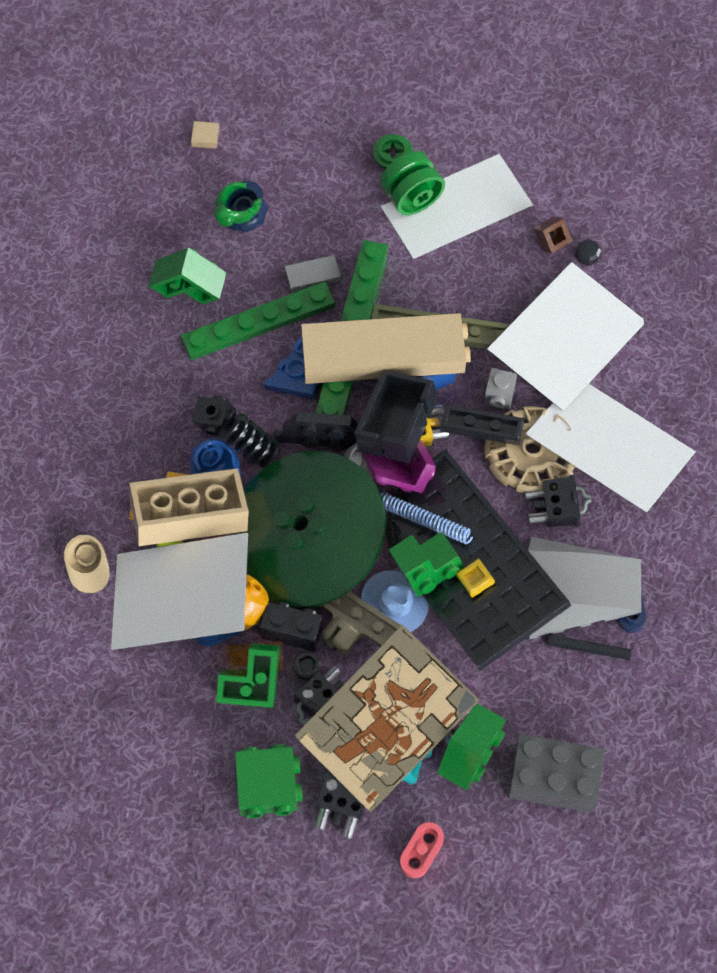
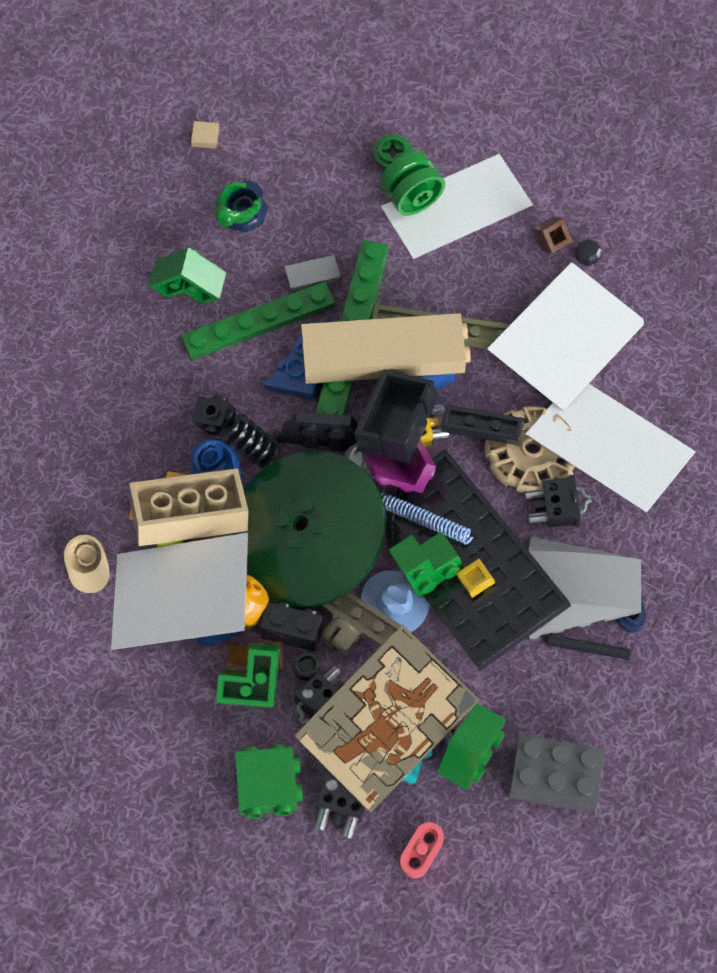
light grey brick [484,368,517,410] -> none

